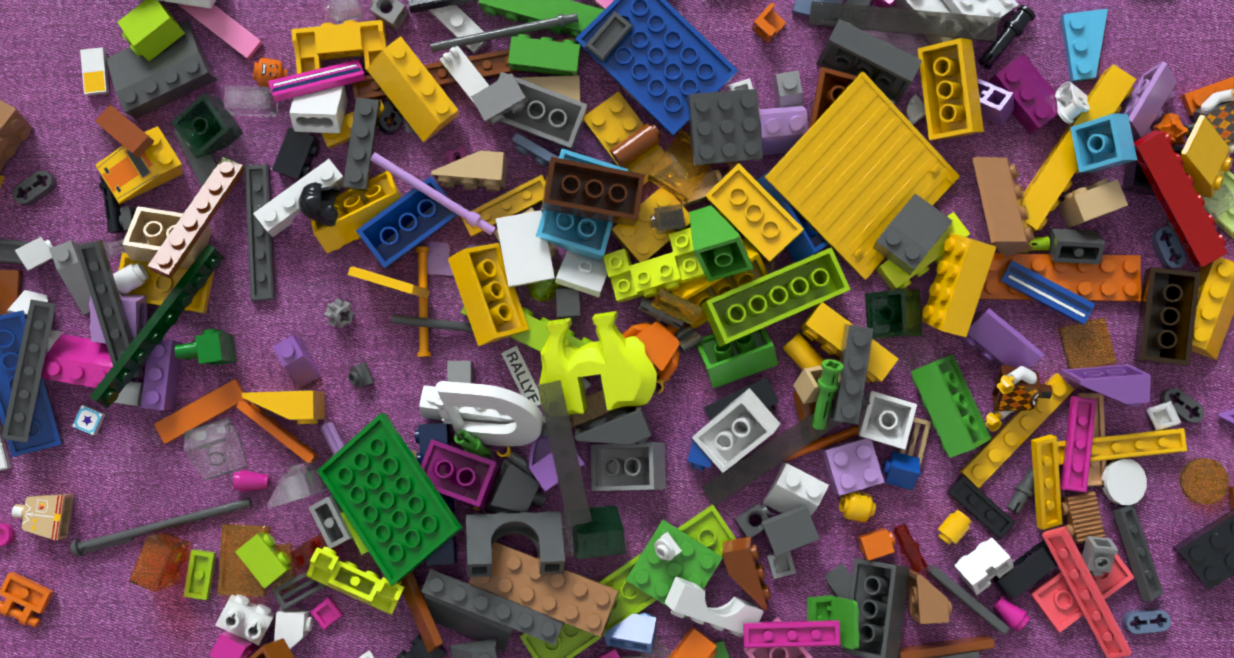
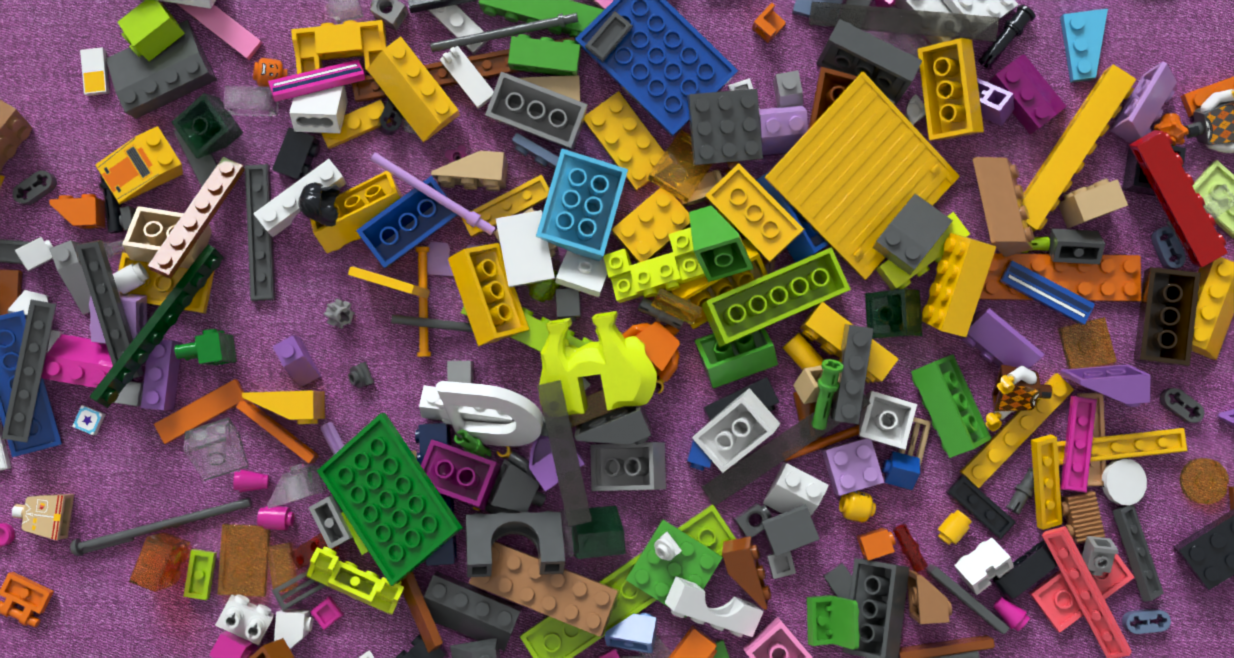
dark orange tile [95,105,154,158] -> none
lime brick [235,531,293,589] -> none
dark grey plate [343,97,381,191] -> none
dark grey plate [421,569,564,645] -> none
light grey brick [471,73,528,124] -> none
white sticker [501,346,541,406] -> none
reddish brown brick [541,157,645,226] -> none
dark orange brick [610,123,661,168] -> none
clear smoke brick [650,204,686,235] -> none
dark grey plate [676,327,703,353] -> none
dark pink tile [743,620,841,648] -> none
white piece [1055,81,1090,125] -> none
medium azure brick [1070,113,1137,173] -> none
white tile [1147,401,1181,431] -> none
yellow slope [1181,115,1233,198] -> none
none -> orange slope [49,194,106,229]
none -> dark pink brick [257,506,294,531]

